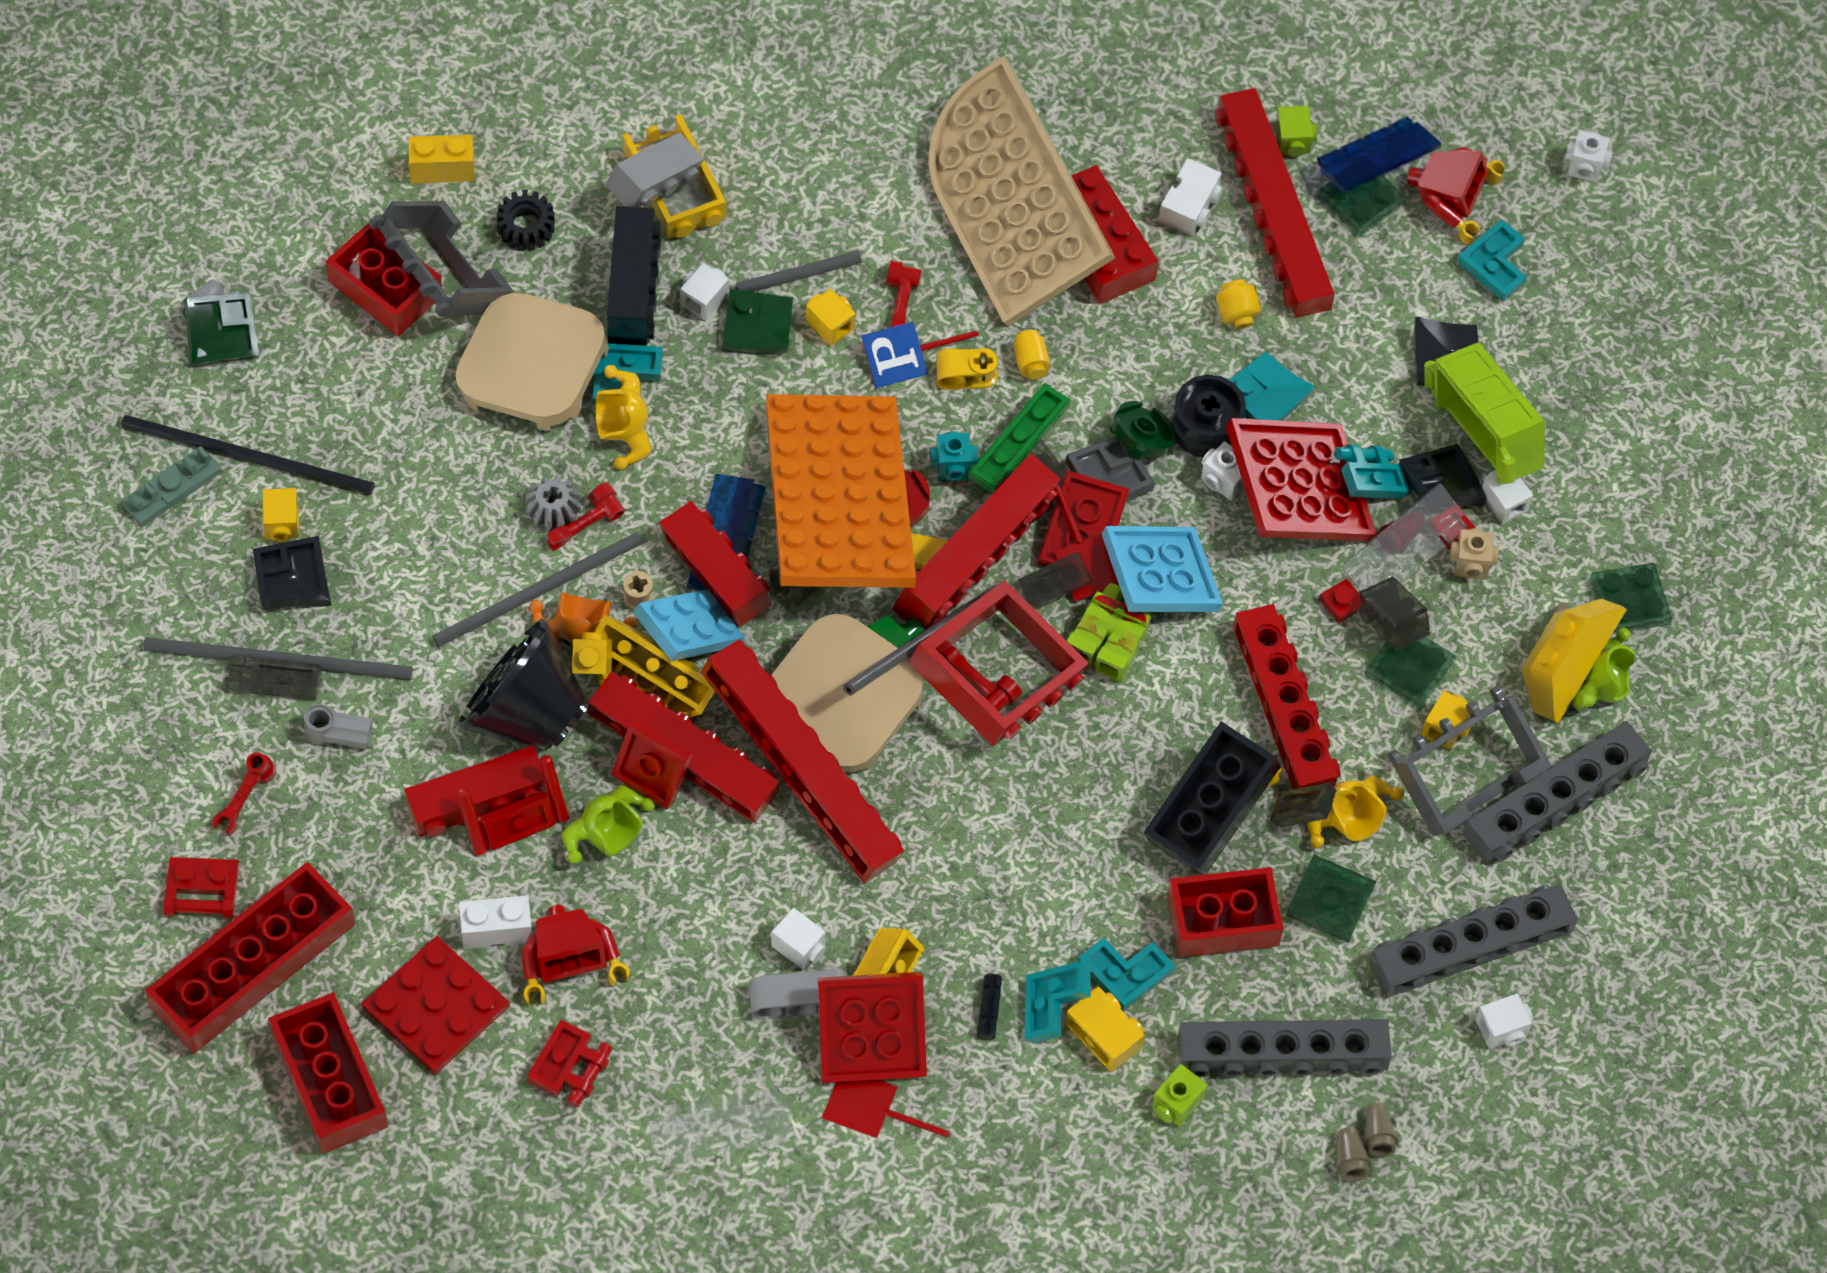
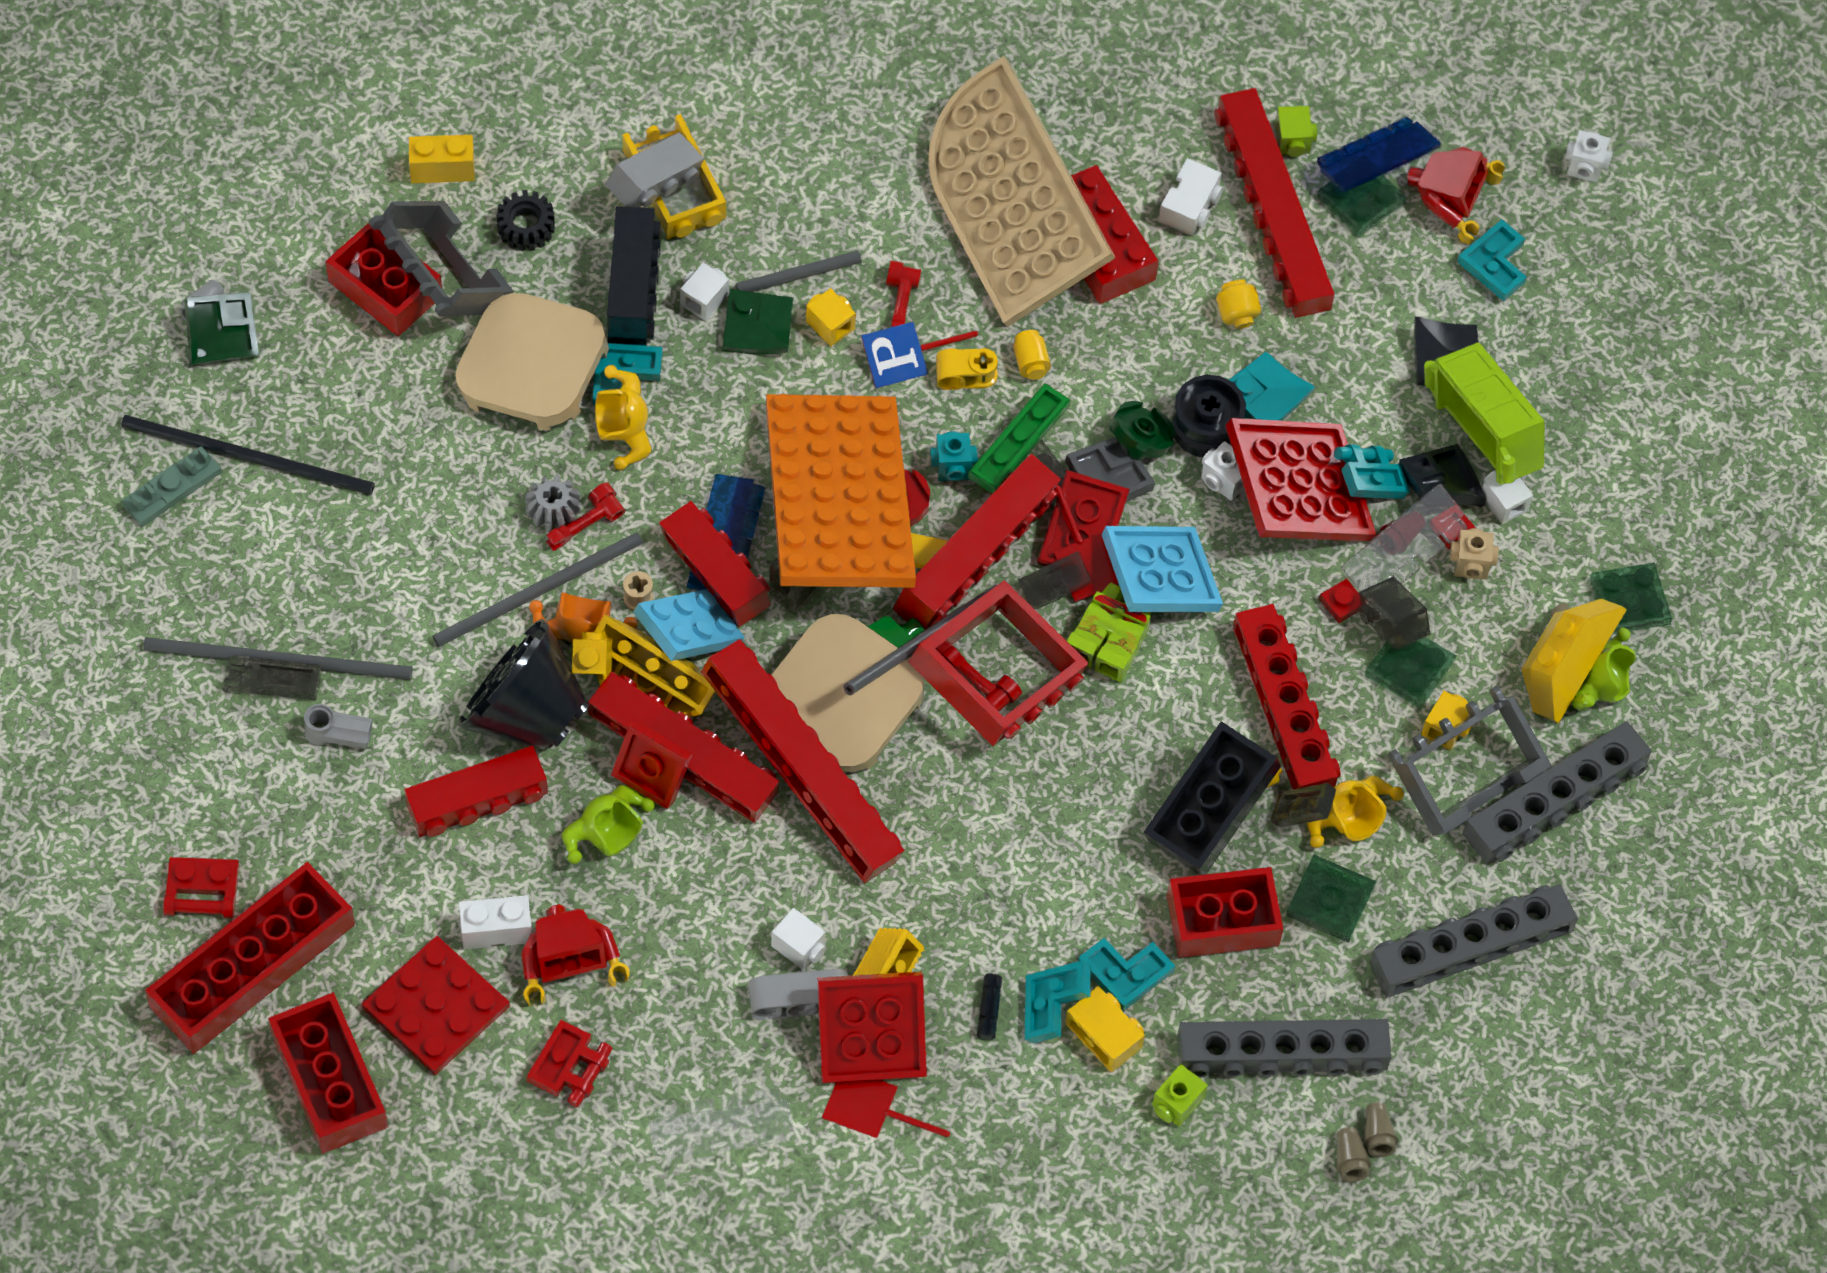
red brick [212,752,276,836] -> none
black plate [253,536,332,610] -> none
yellow brick [263,488,299,542] -> none
red plate [456,755,569,855] -> none
white brick [1475,993,1533,1050] -> none

